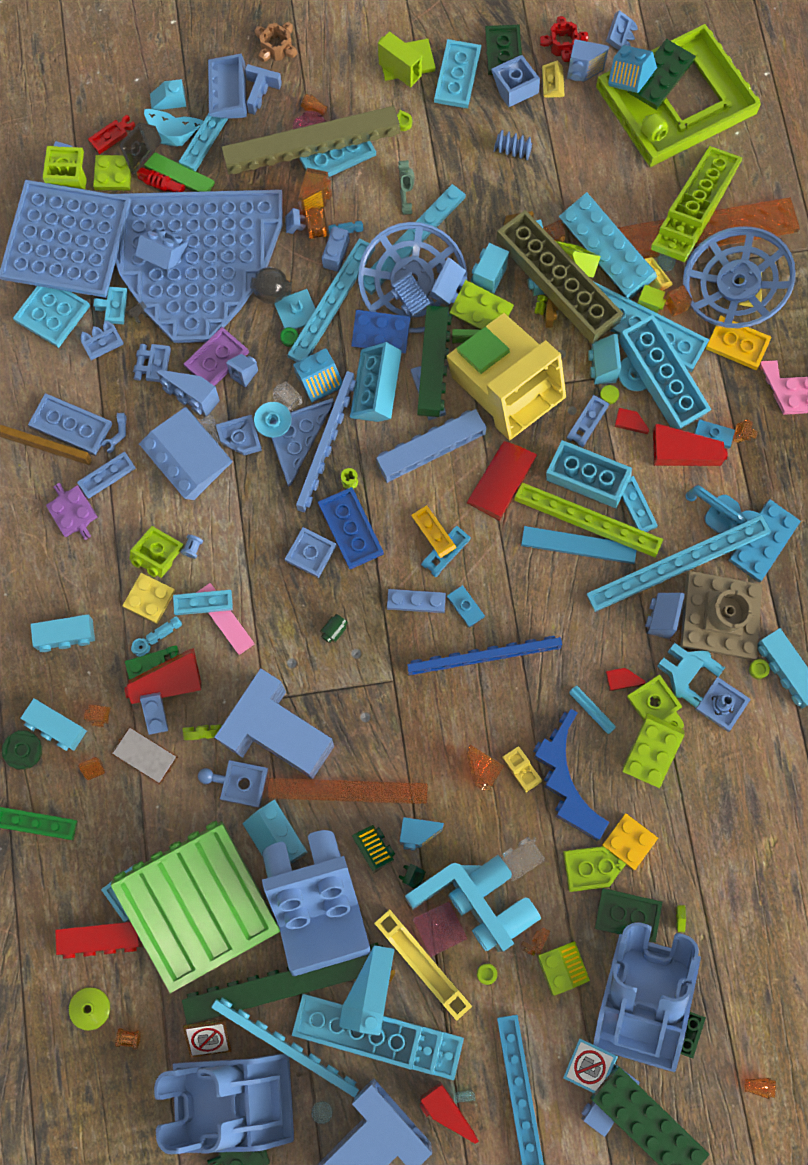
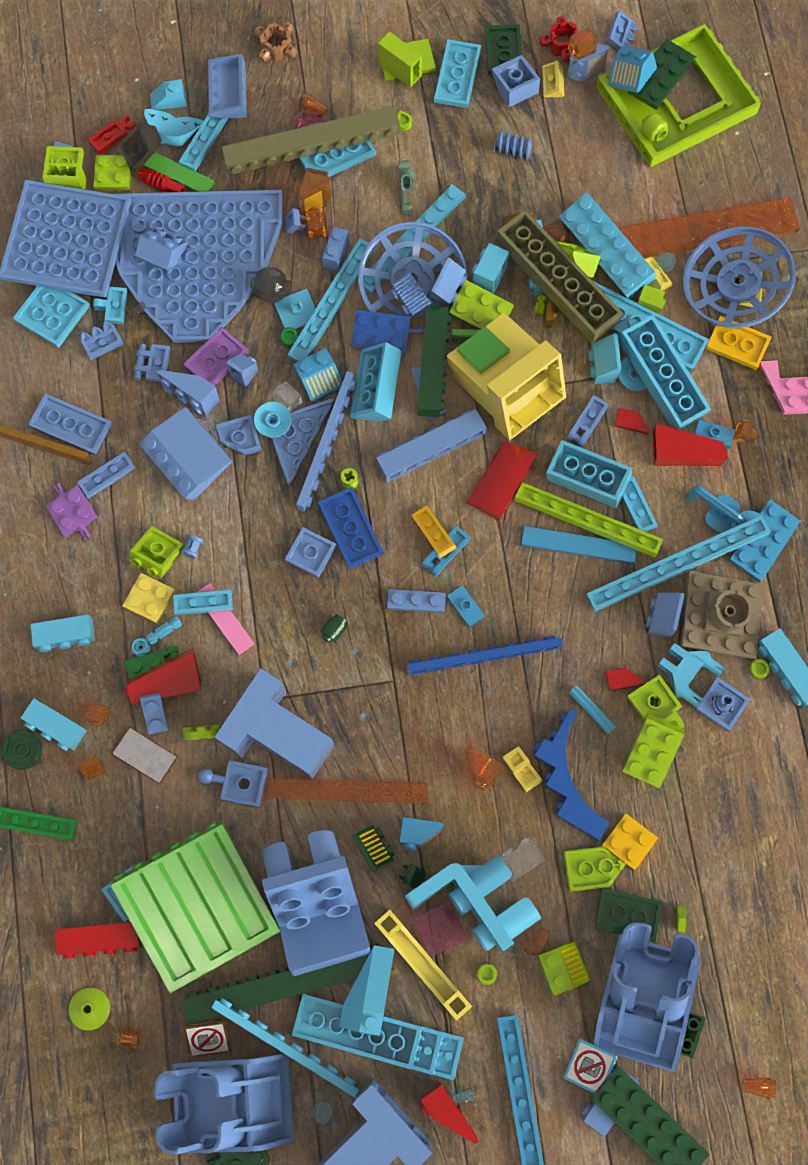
medium blue arm [101,413,127,453] -> none
medium azure slope [242,799,308,863] -> none
medium blue bracket [245,64,282,115] -> none
dark azure axle [328,221,363,234] -> none
lime tile [600,385,619,405] -> none
lime slope [651,146,742,262] -> none
clear orange brick [665,285,692,317] -> none
none -> clear orange brick [568,28,598,61]

